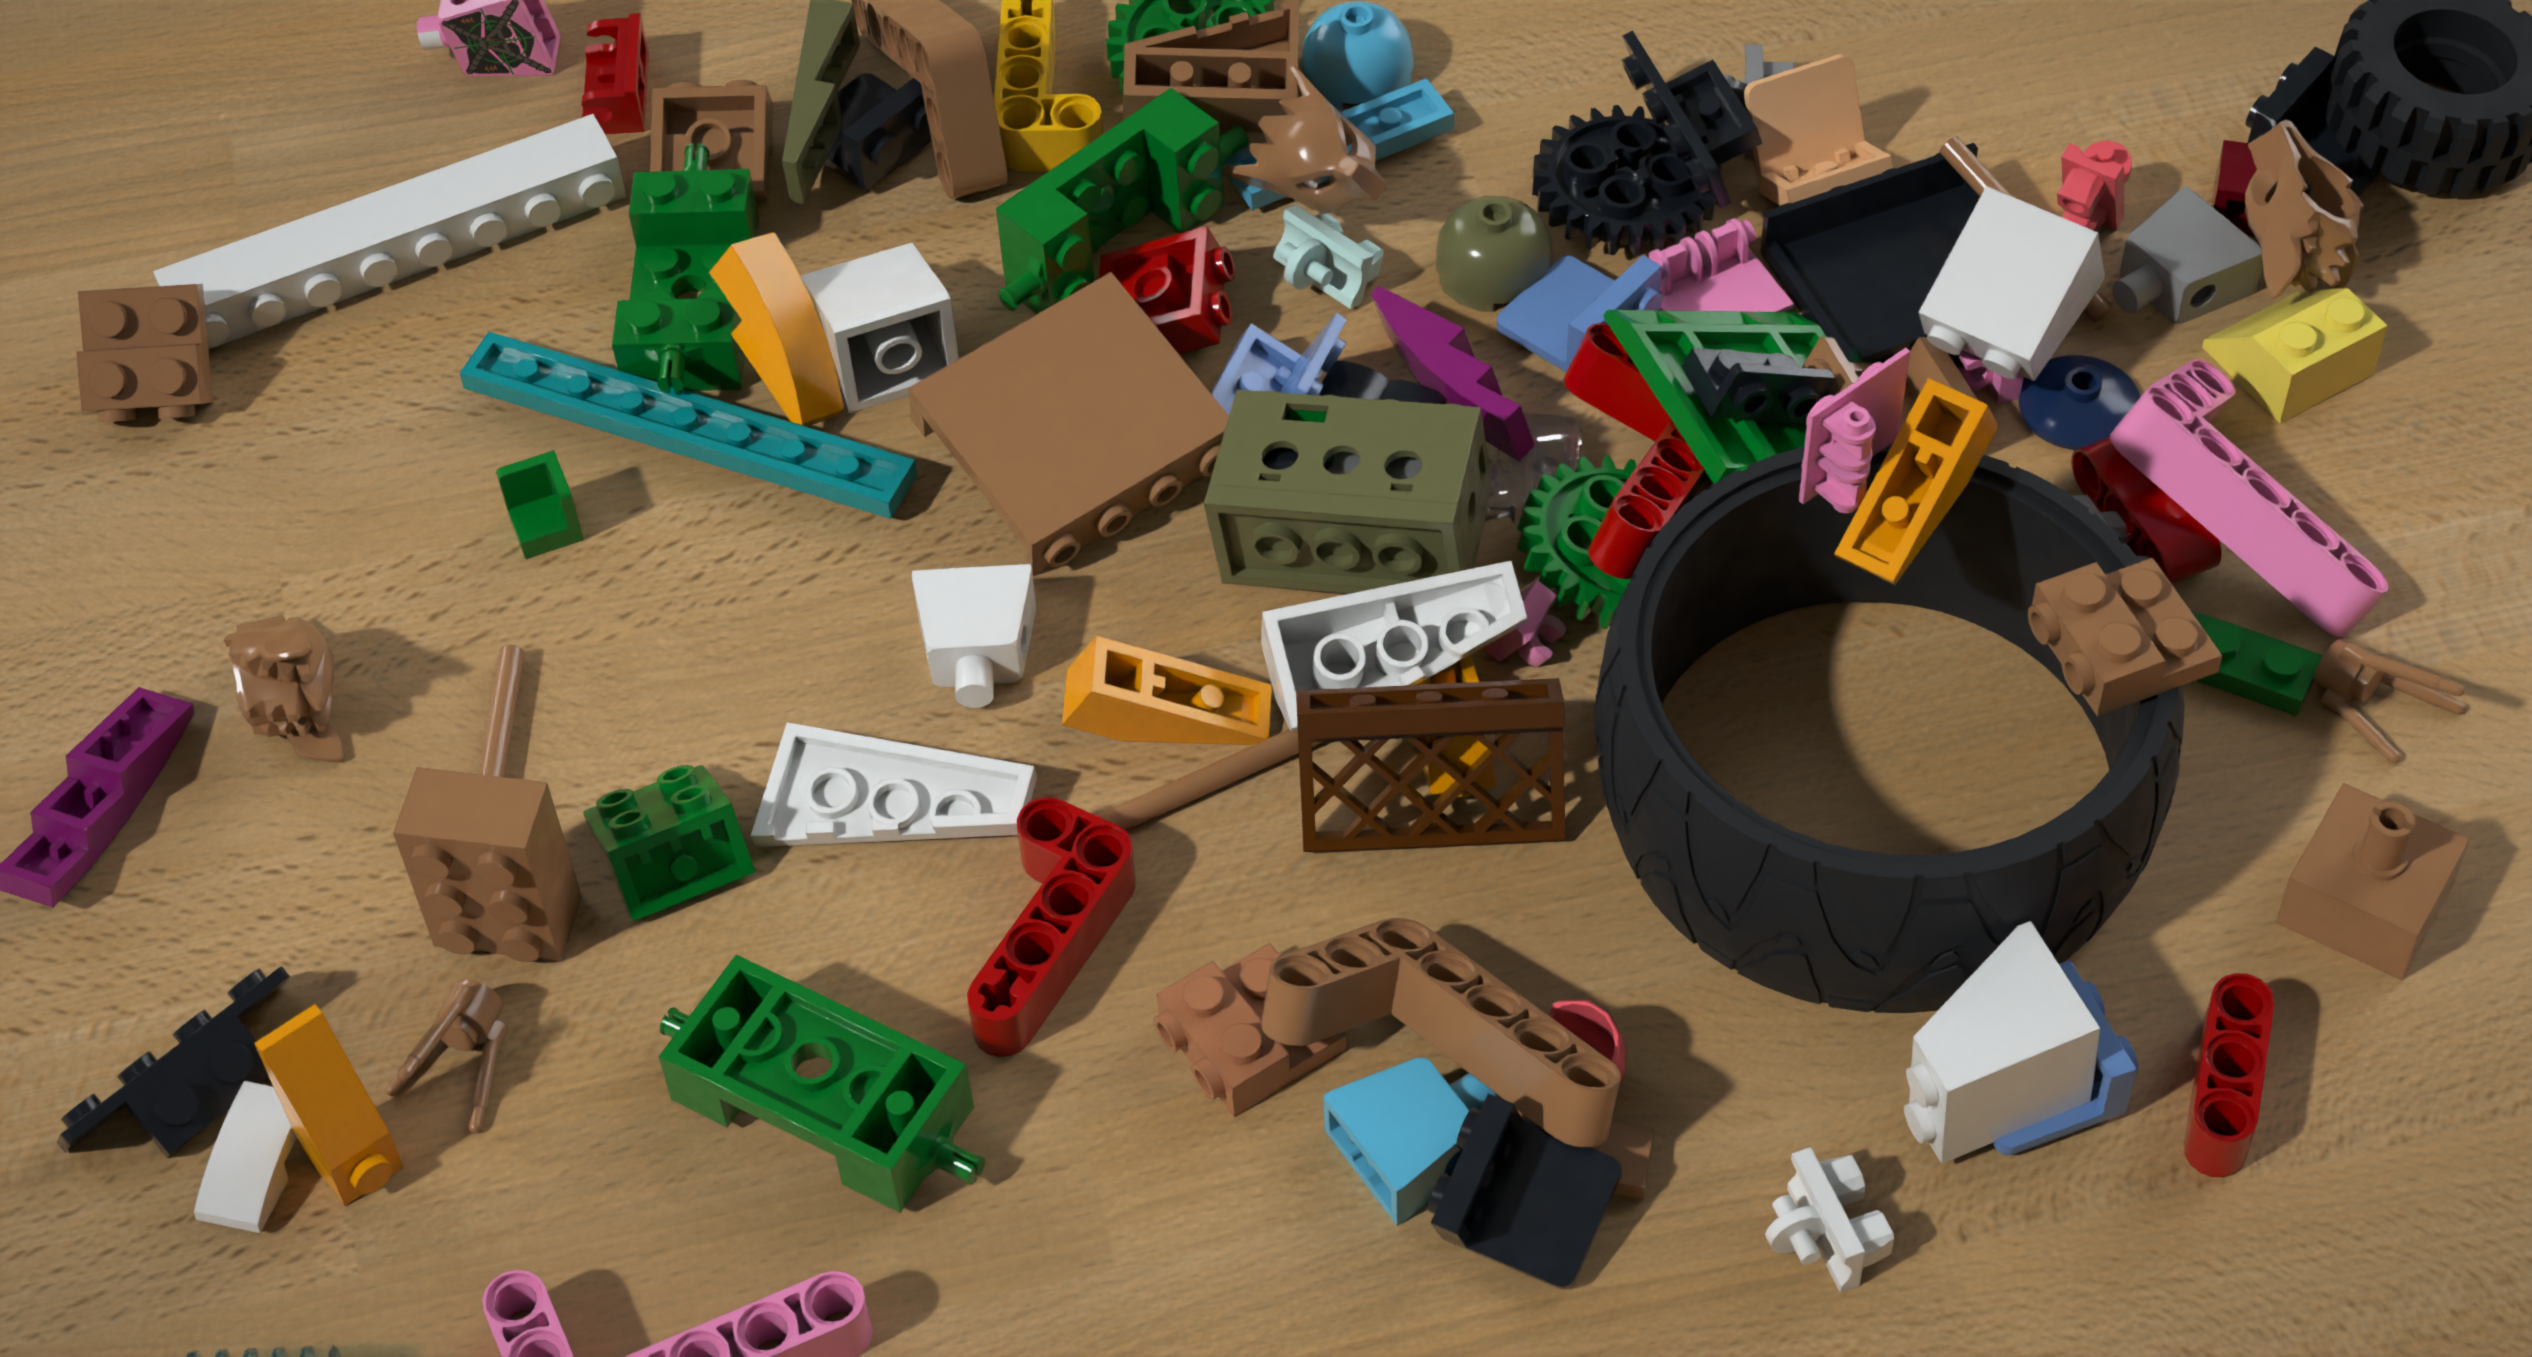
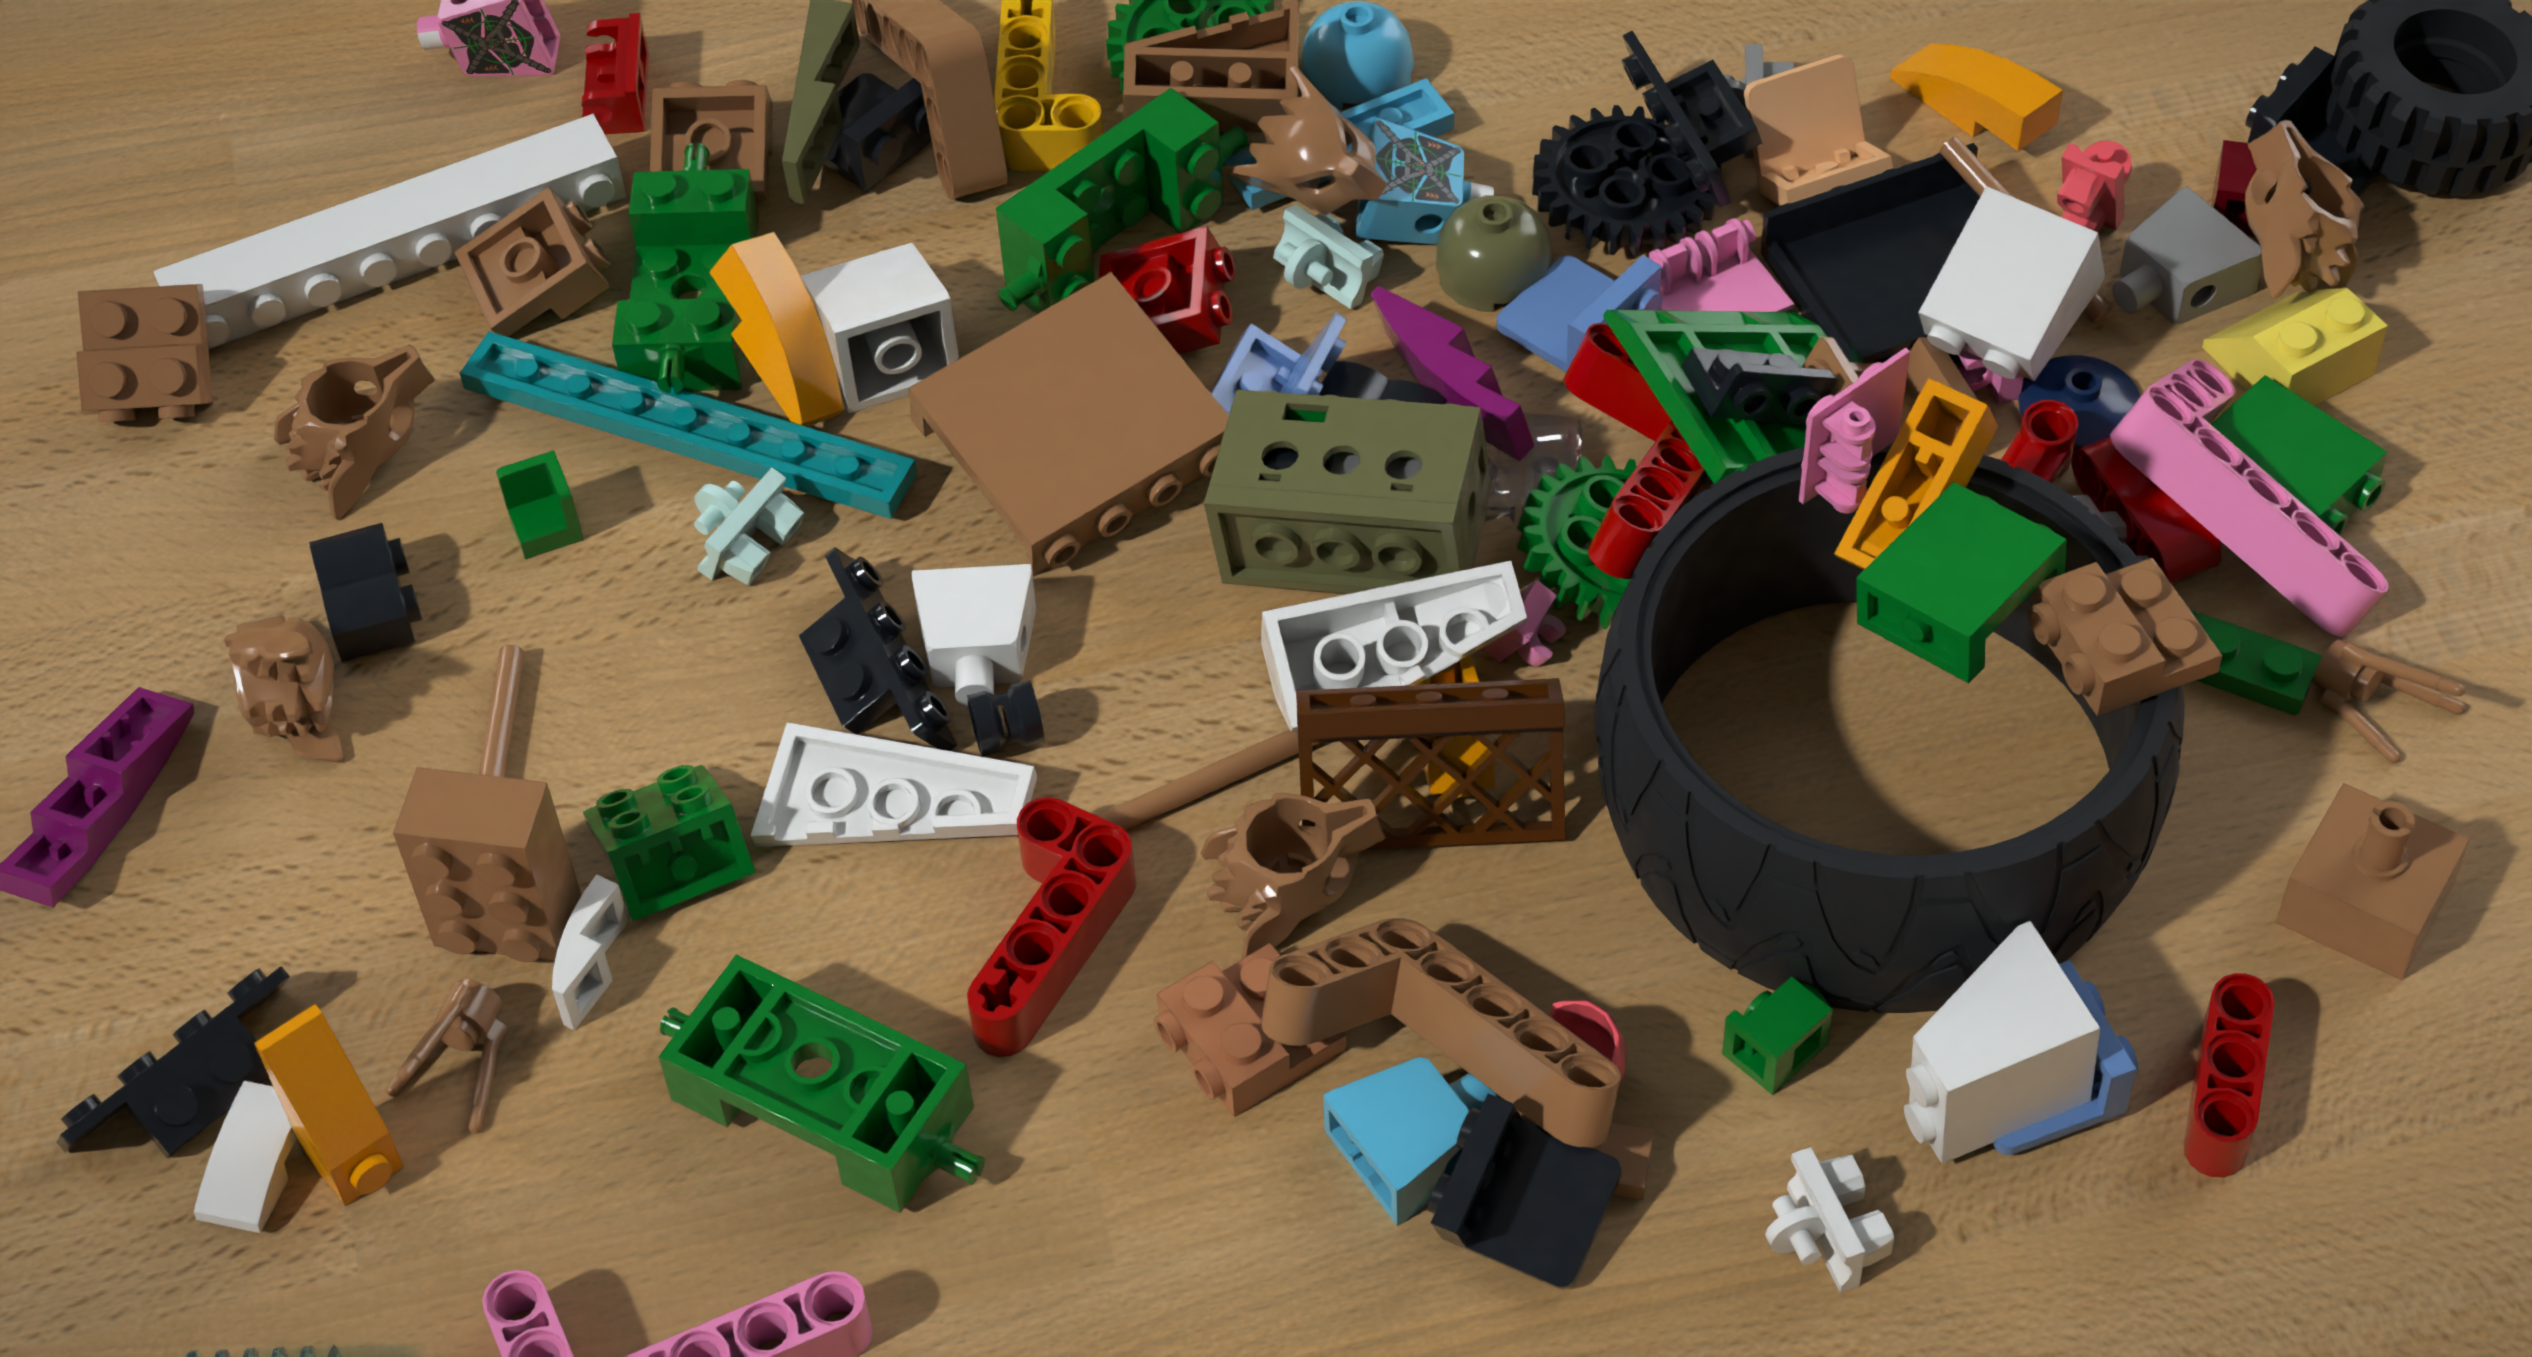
light orange slope [1062,635,1272,745] -> none
none -> medium nougat piece [274,344,435,520]
none -> black brick [309,523,422,662]
none -> medium nougat plate [455,187,612,337]
none -> white slope [552,874,629,1031]
none -> light aqua hips [694,468,805,586]
none -> black bracket [799,547,957,751]
none -> black wheel [967,680,1045,757]
none -> medium nougat piece [1200,793,1386,959]
none -> torso [1356,118,1494,245]
none -> green brick [1722,976,1833,1095]
none -> green panel [1856,482,2067,684]
none -> light orange slope [1890,43,2063,151]
none -> red piece [2001,400,2078,484]
none -> green panel [2211,375,2388,535]

